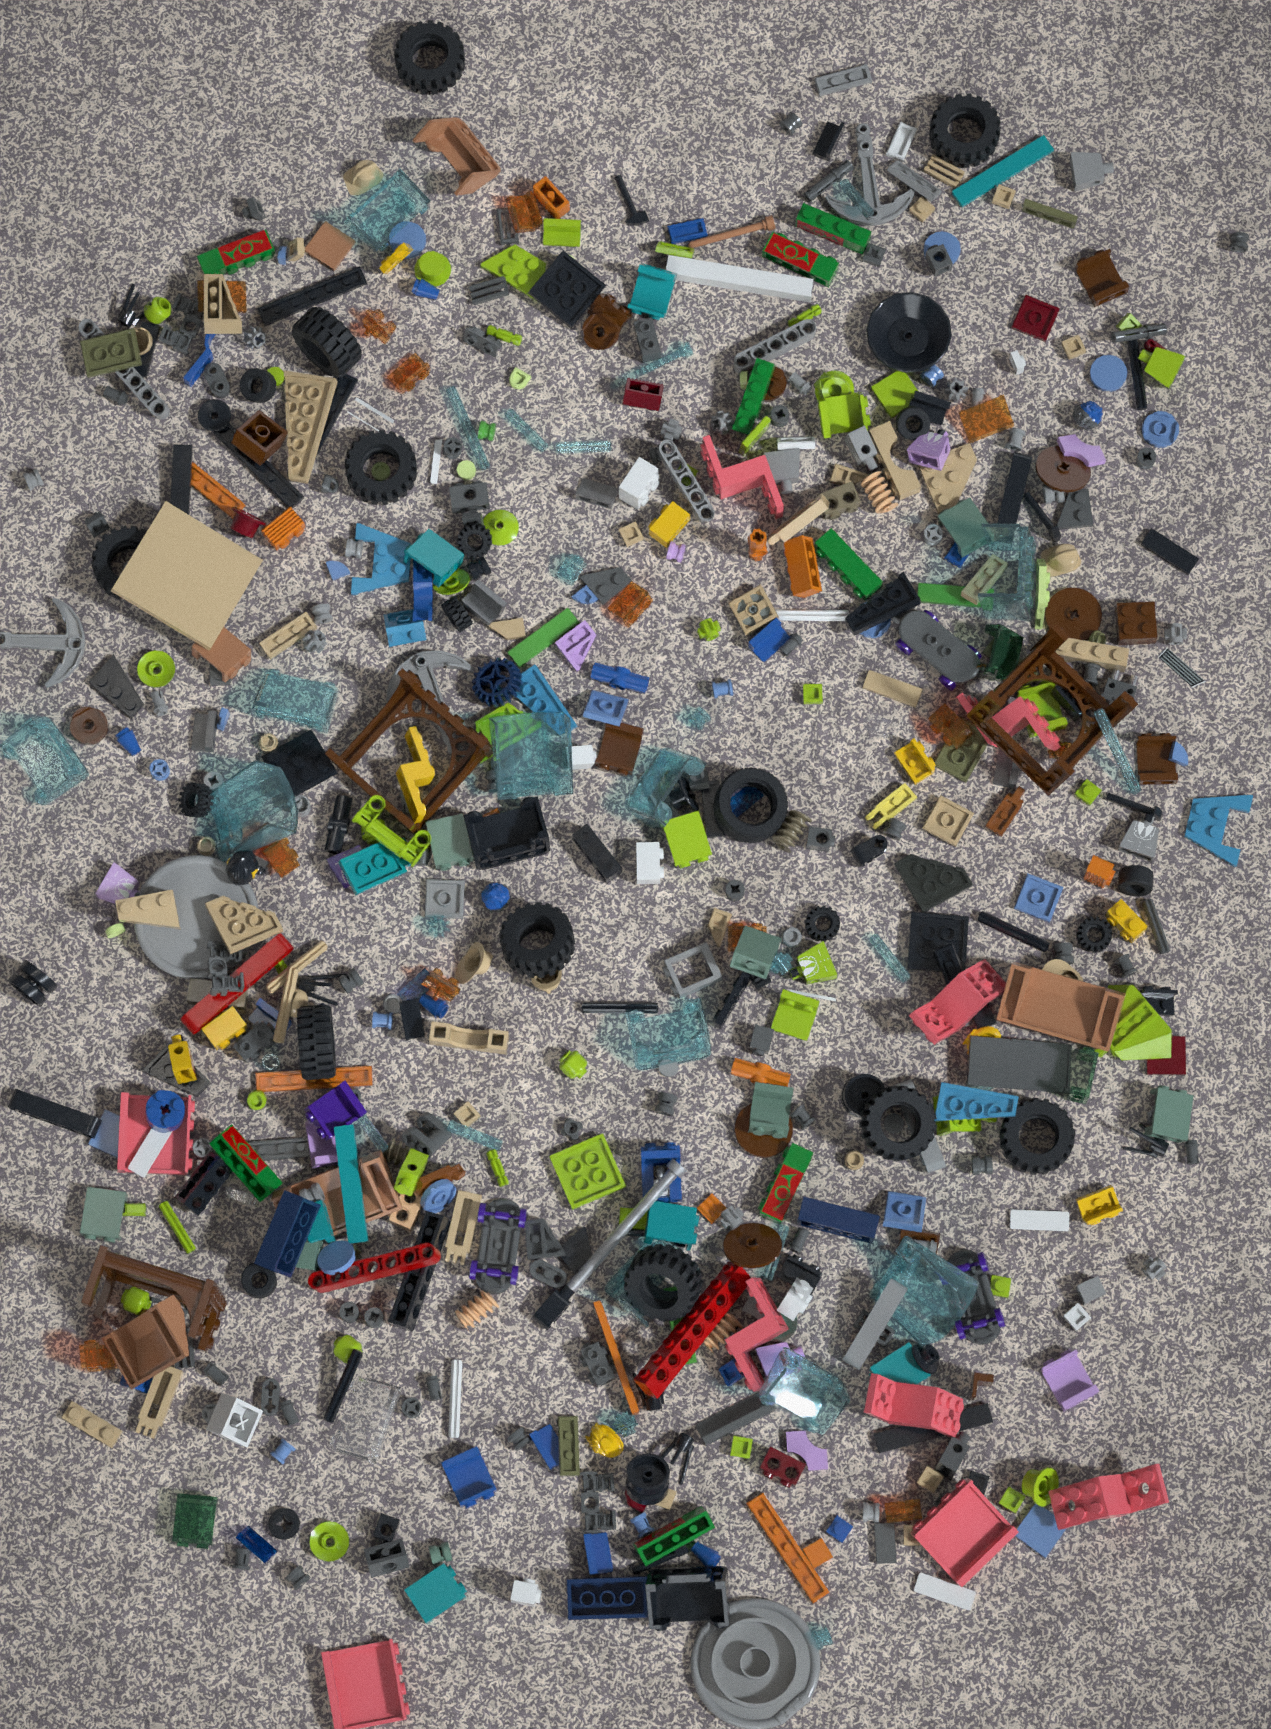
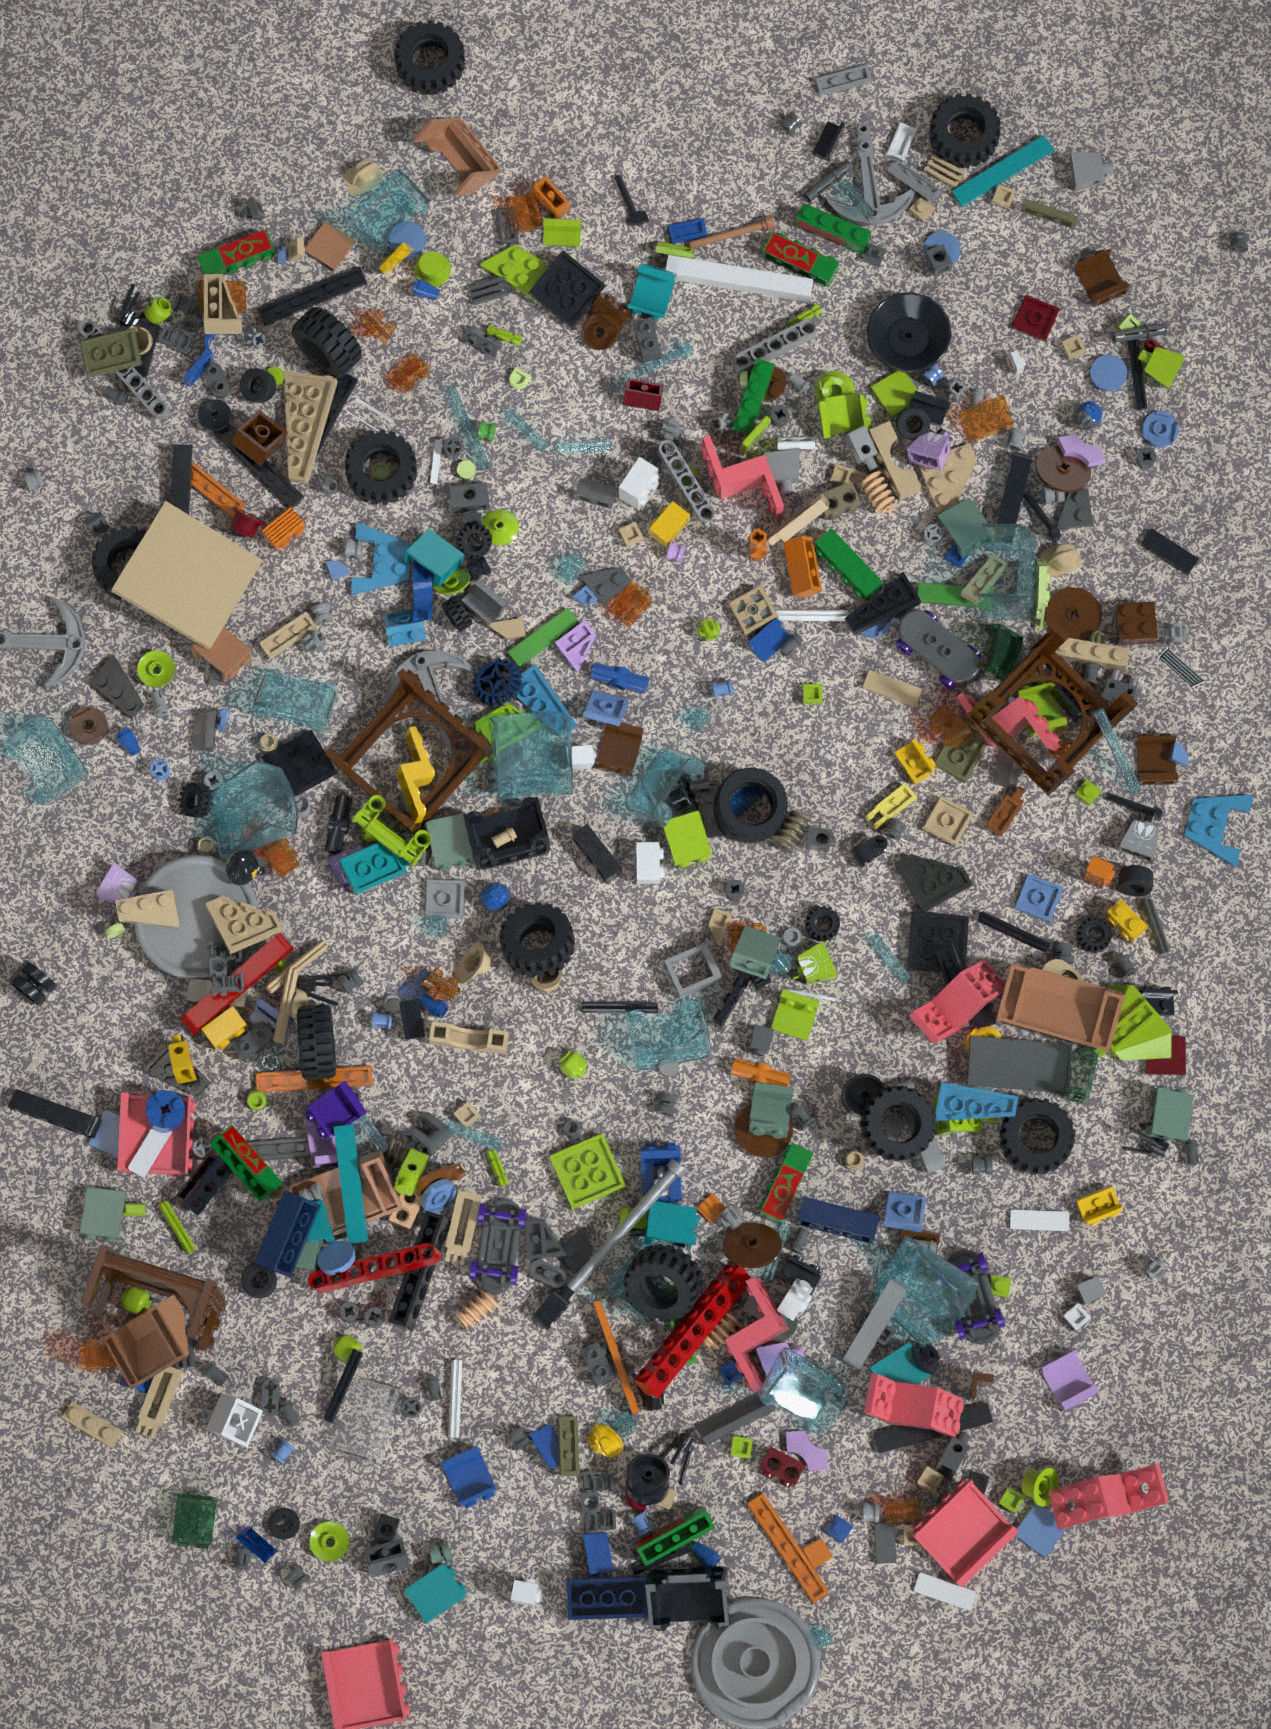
none -> tan pin [491,827,517,848]

